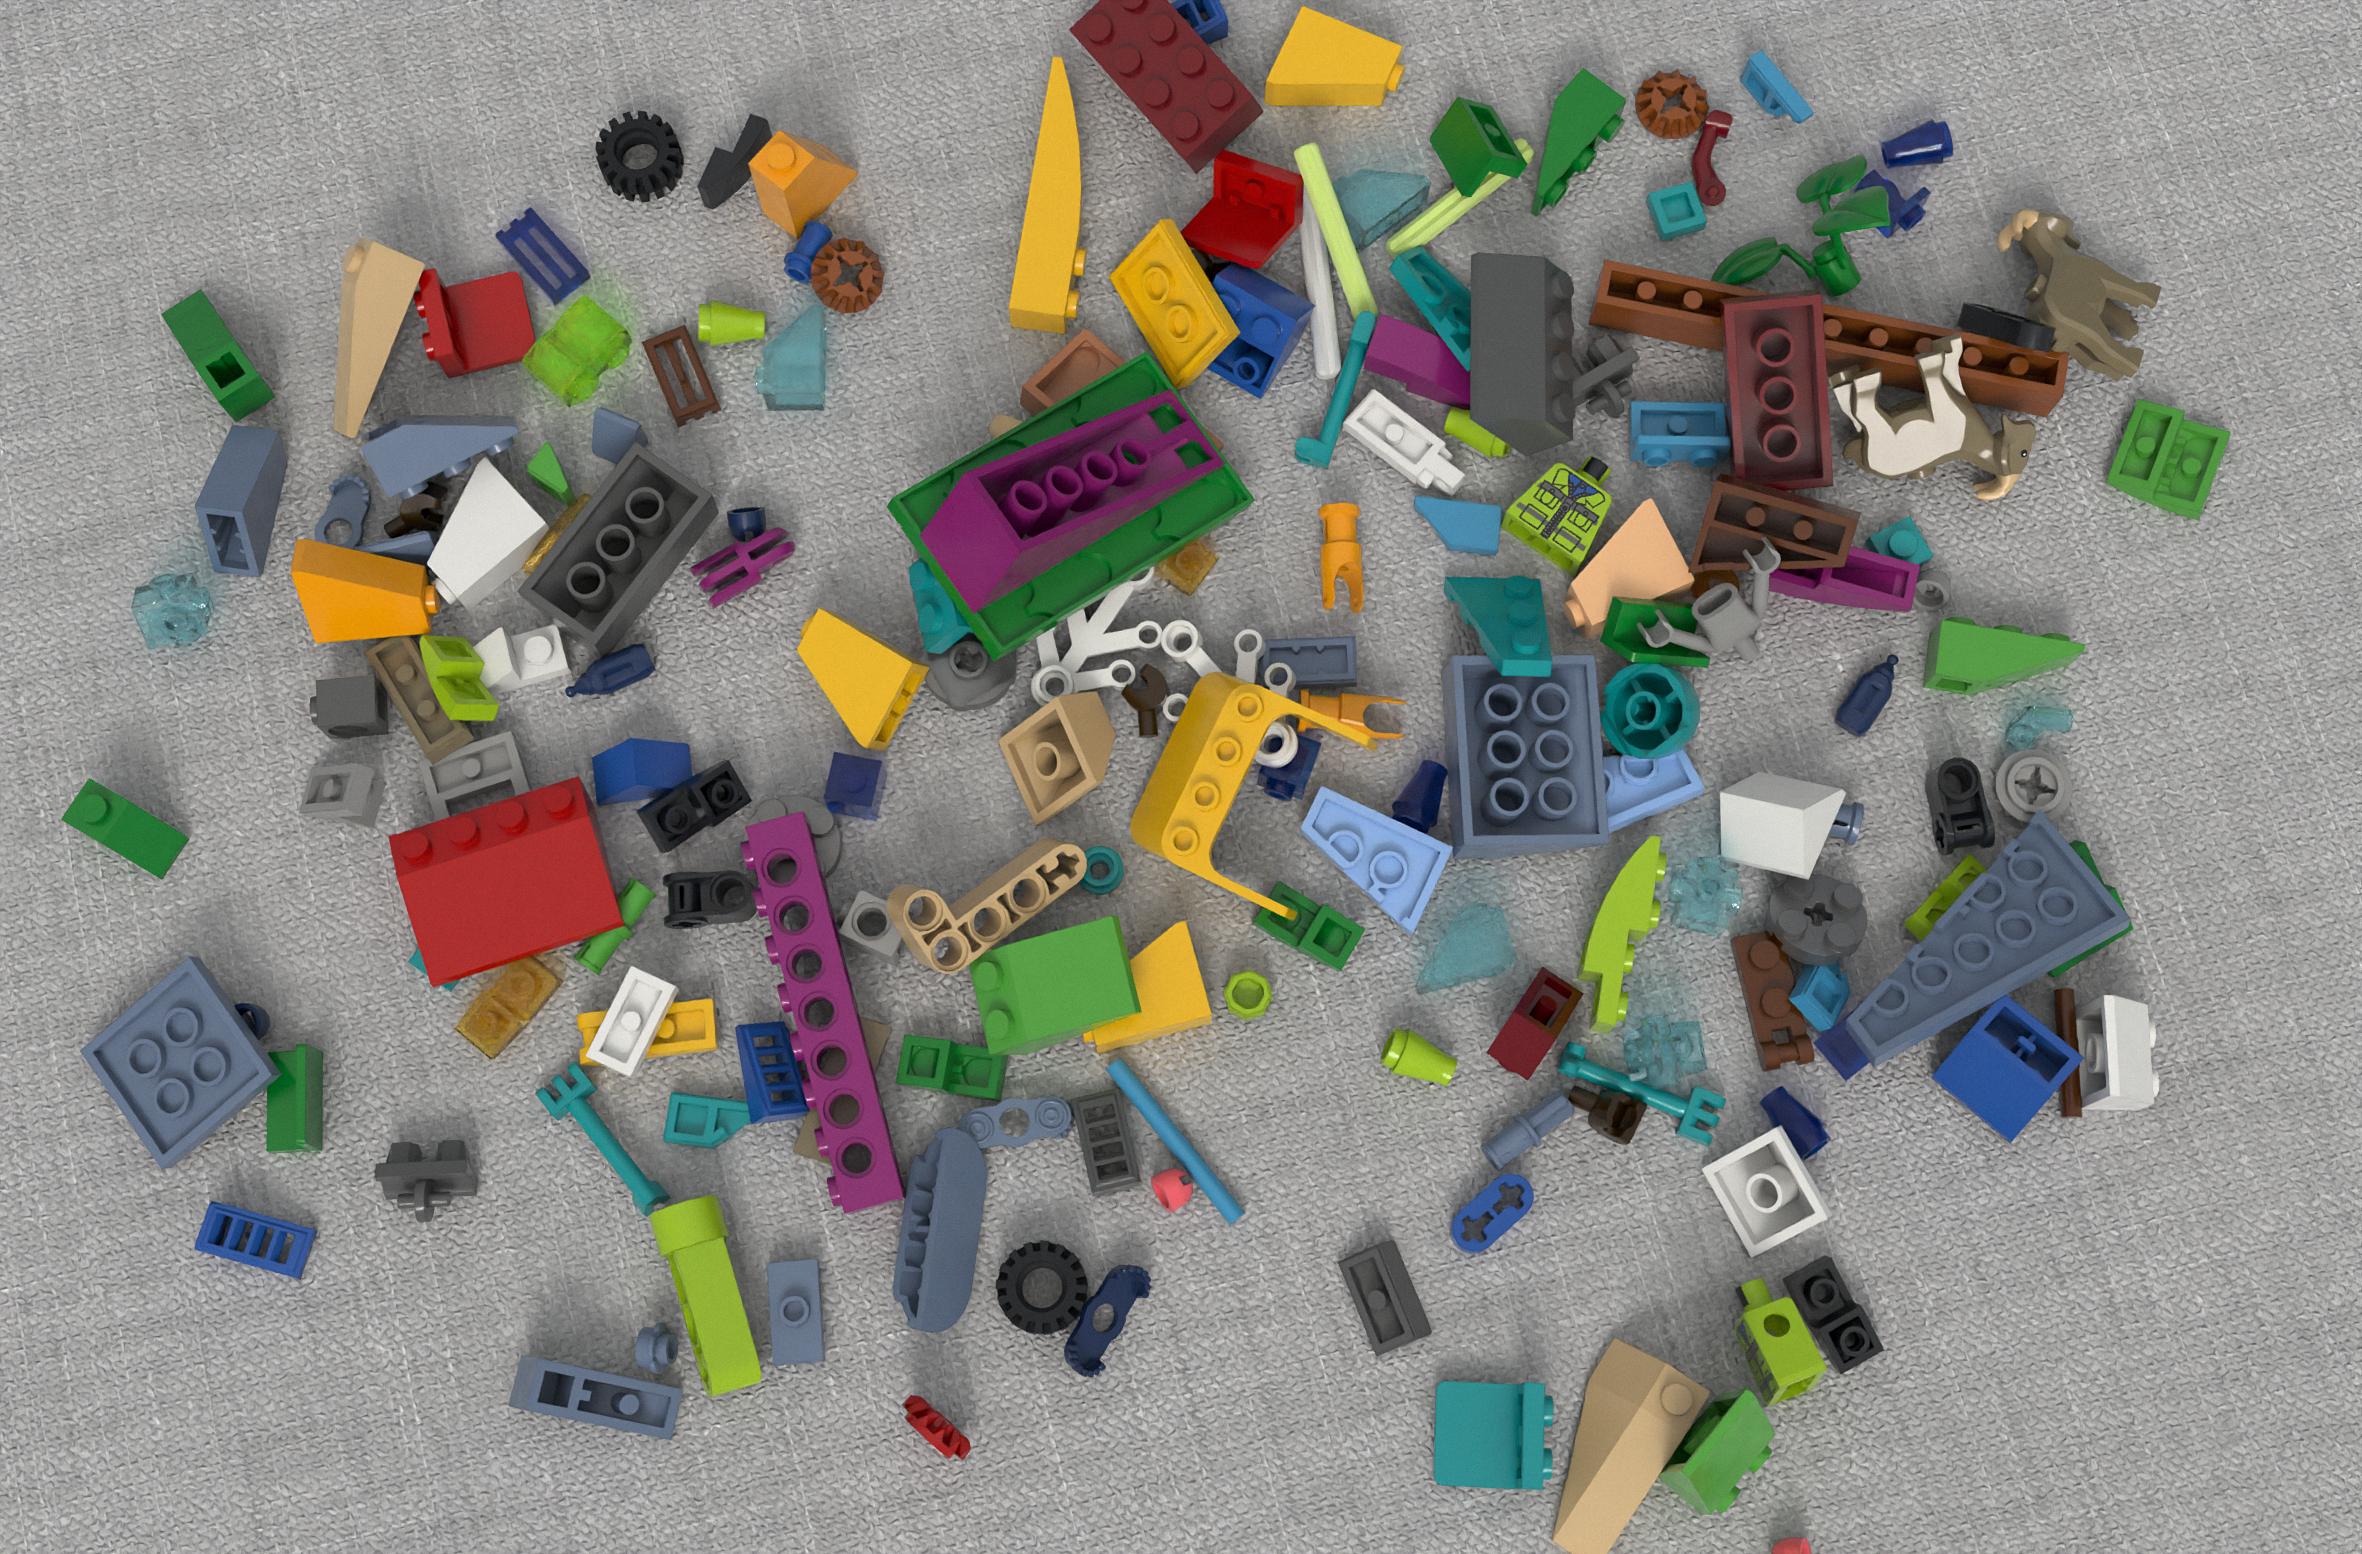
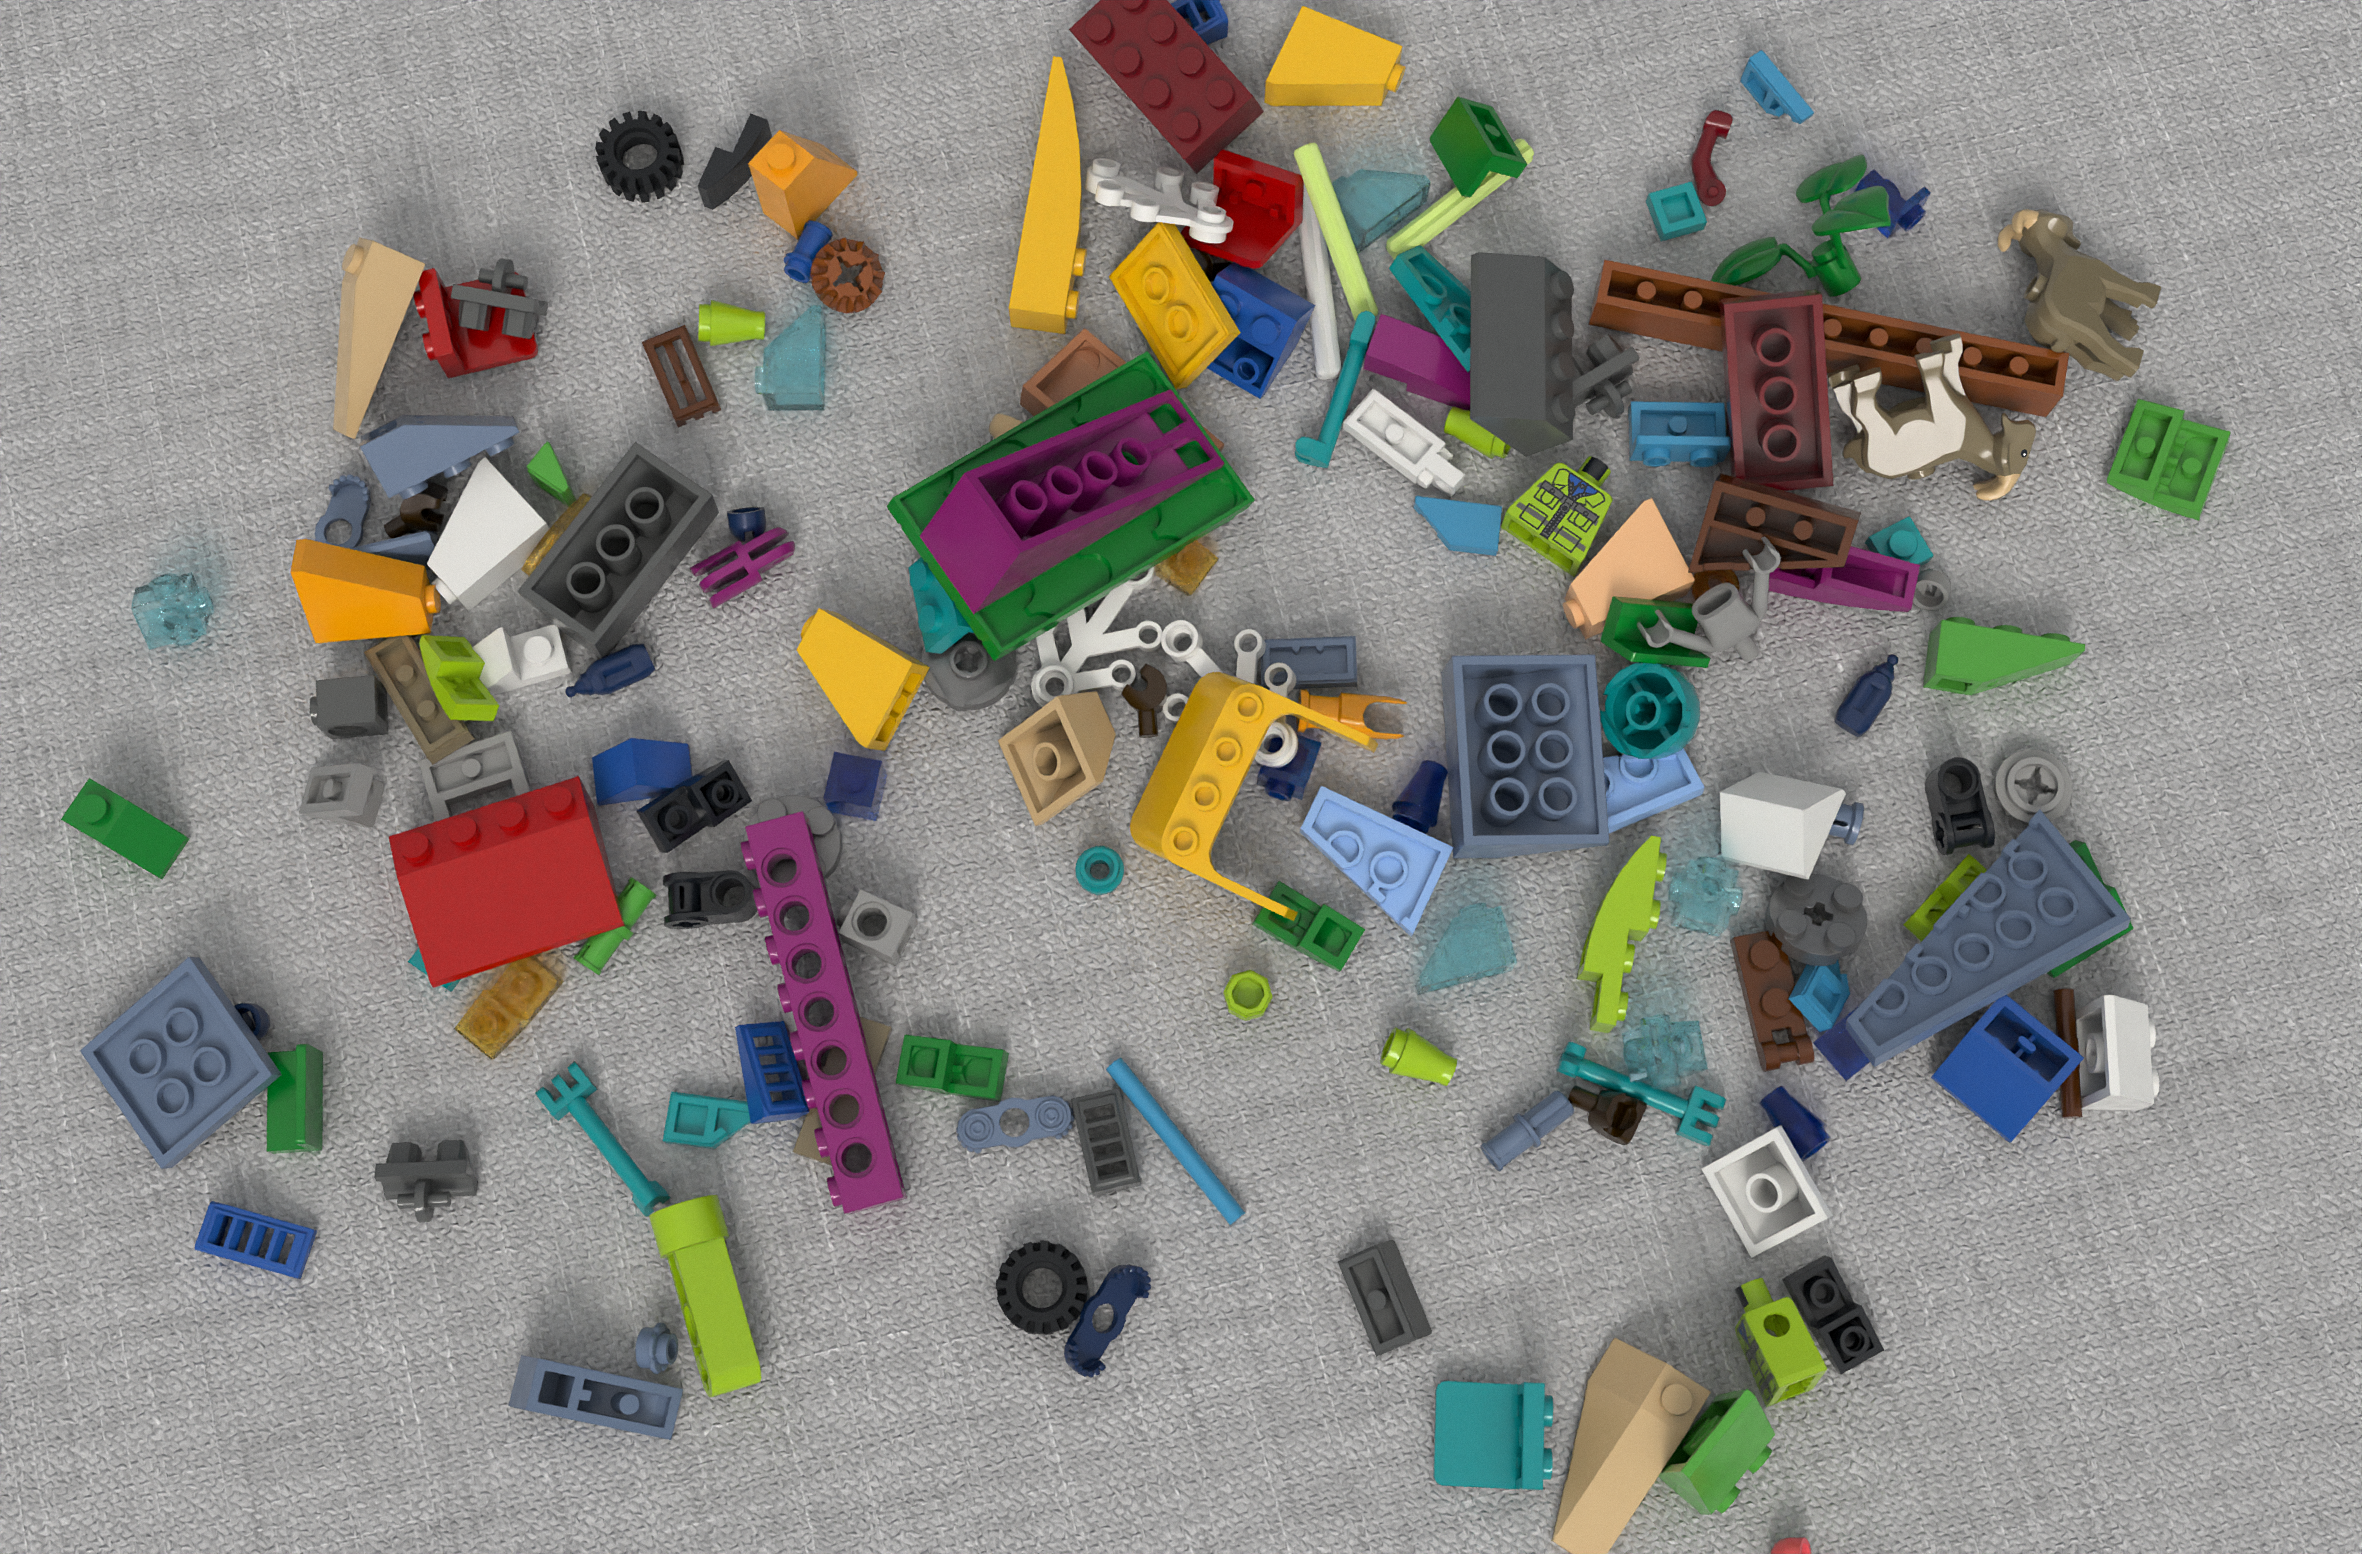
green slope [161,289,275,422] -> none
sand blue slope [195,425,288,577] -> none
clear blue tile [495,207,591,305] -> none
clear neon green brick [521,295,632,408] -> none
yellow plate [577,998,719,1066] -> none
white plate [586,966,679,1079] -> none
sand blue slope [592,407,648,464] -> none
sand blue plate [767,1258,826,1366] -> none
tan beam [887,838,1087,974] -> none
sand blue brick [893,1127,987,1333] -> none
red gear [902,1395,971,1460] -> none
bright green slope [969,916,1142,1056] -> none
yellow slope [1082,920,1212,1054] -> none
coral hinge [1151,1168,1193,1213] -> none
light orange piece [1318,503,1364,613] -> none
teal wing [1444,576,1552,677] -> none
blue beam [1450,1173,1534,1254] -> none
dark red slope [1486,966,1584,1080] -> none
green slope [1531,68,1626,217] -> none
dark orange gear [1635,69,1709,139] -> none
clear blue cone [1881,119,1953,169] -> none
black beam [1957,302,2056,352] -> none
clear light blue arm [2005,705,2073,750] -> none
none -> dark grey hips [451,258,549,339]
none -> white plant [1085,158,1234,243]

